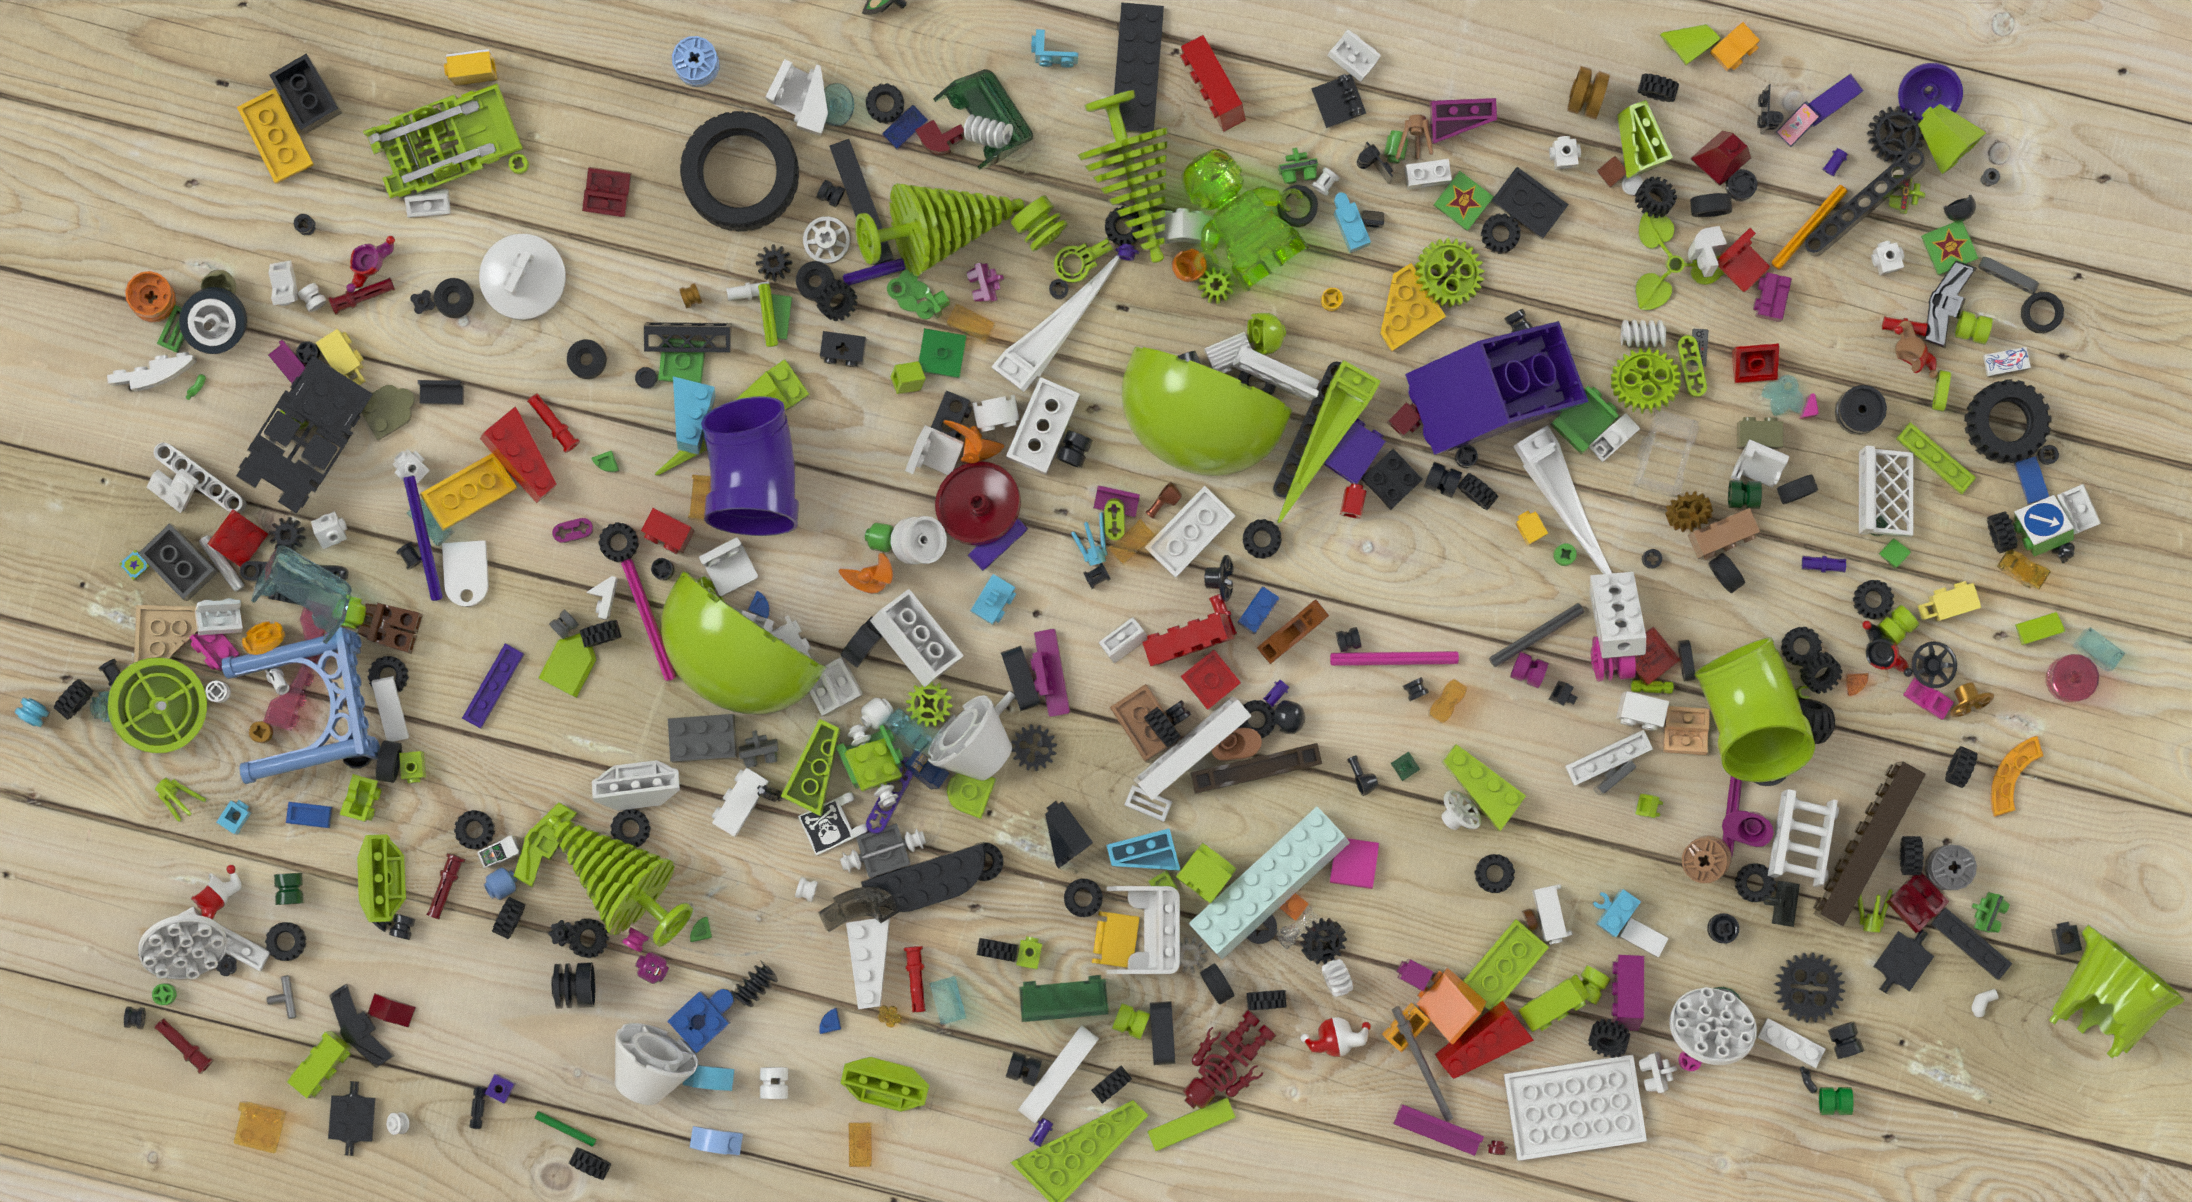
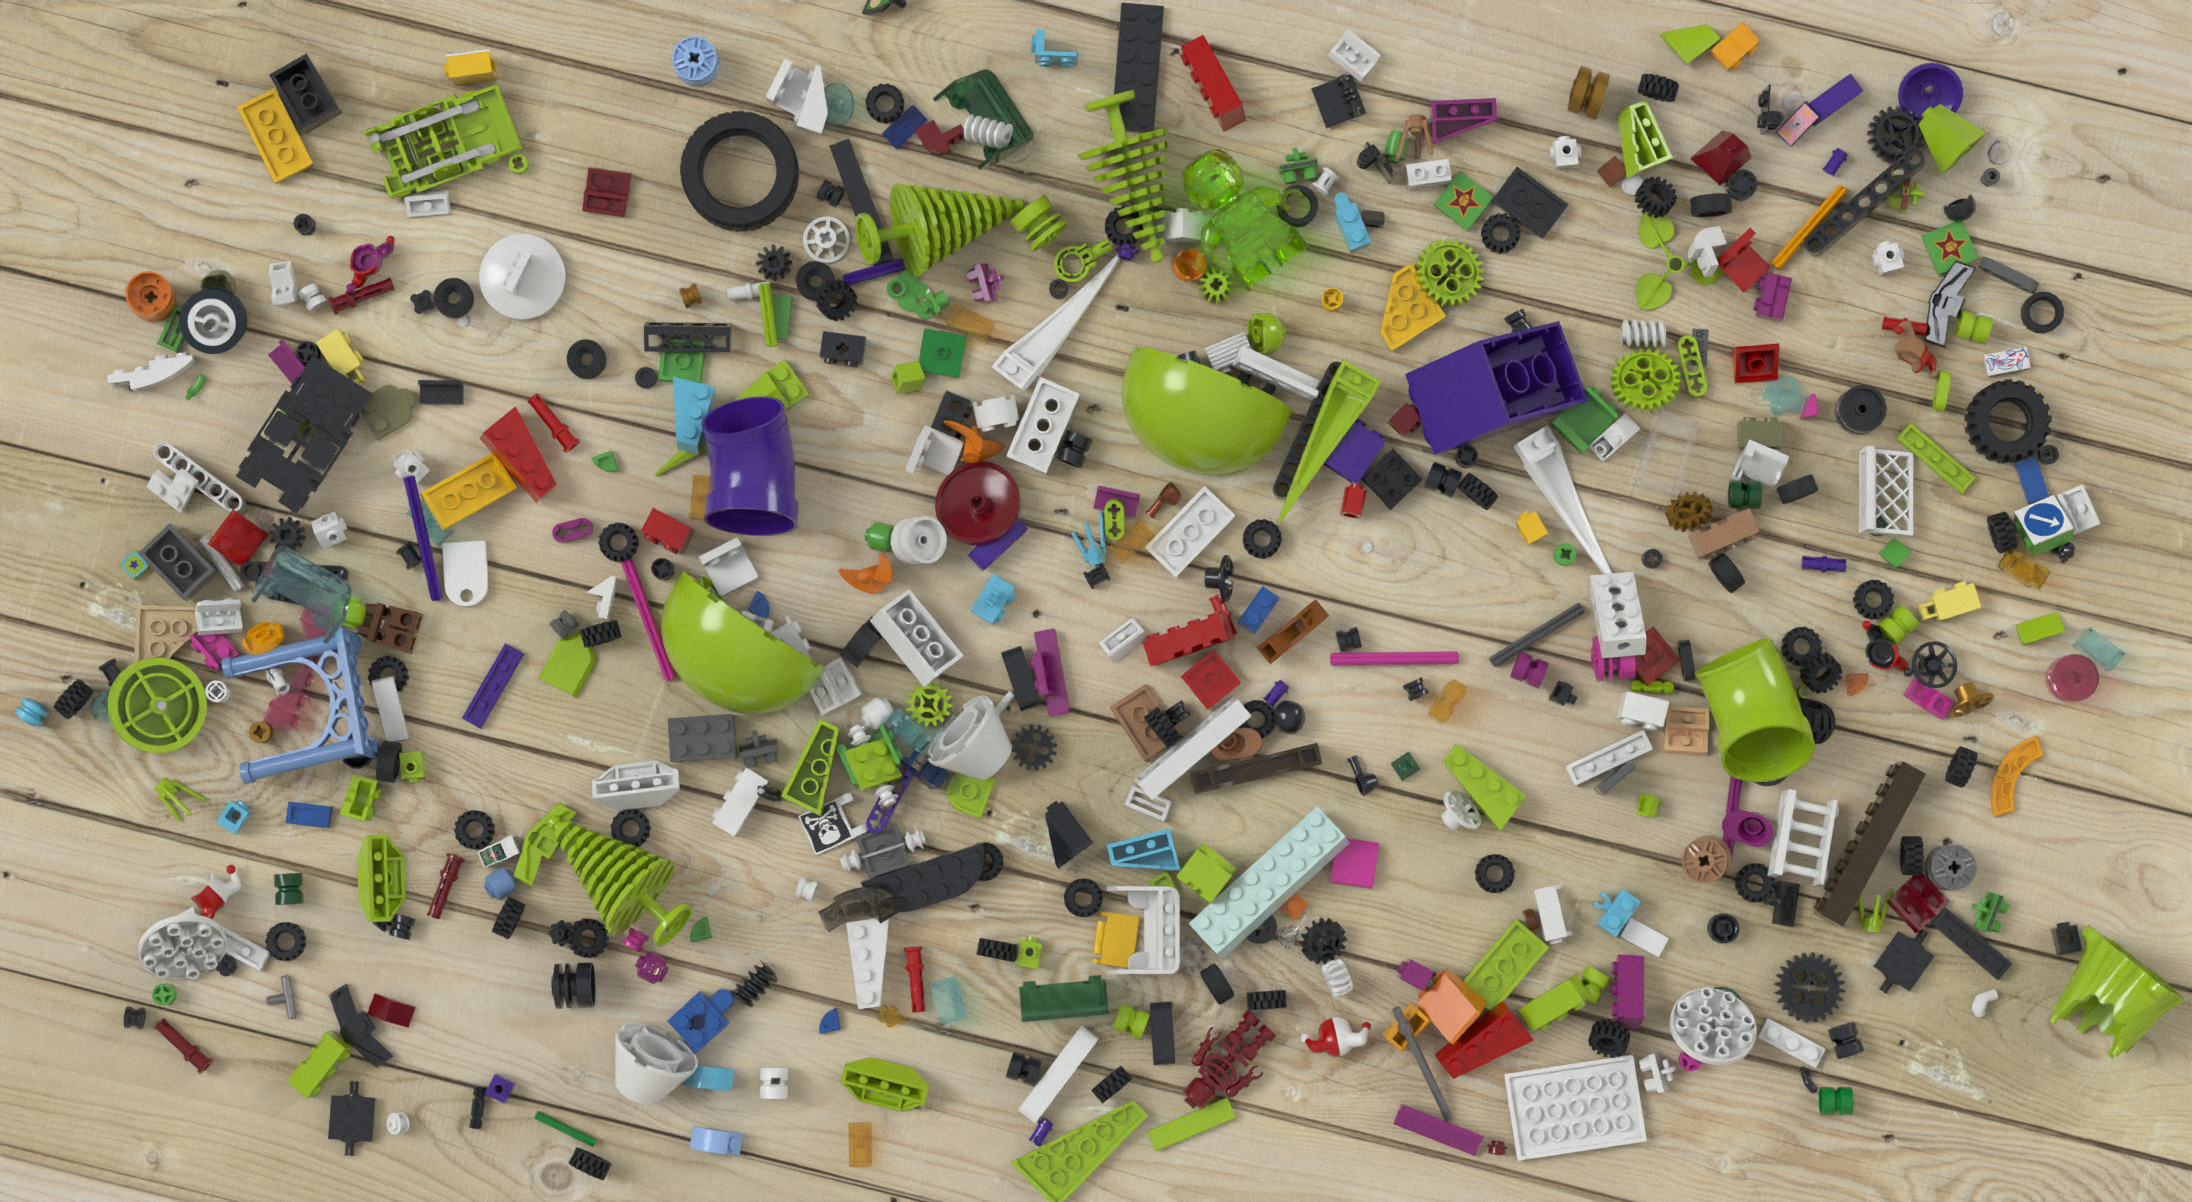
clear yellow bracket [234,1101,287,1153] -> none

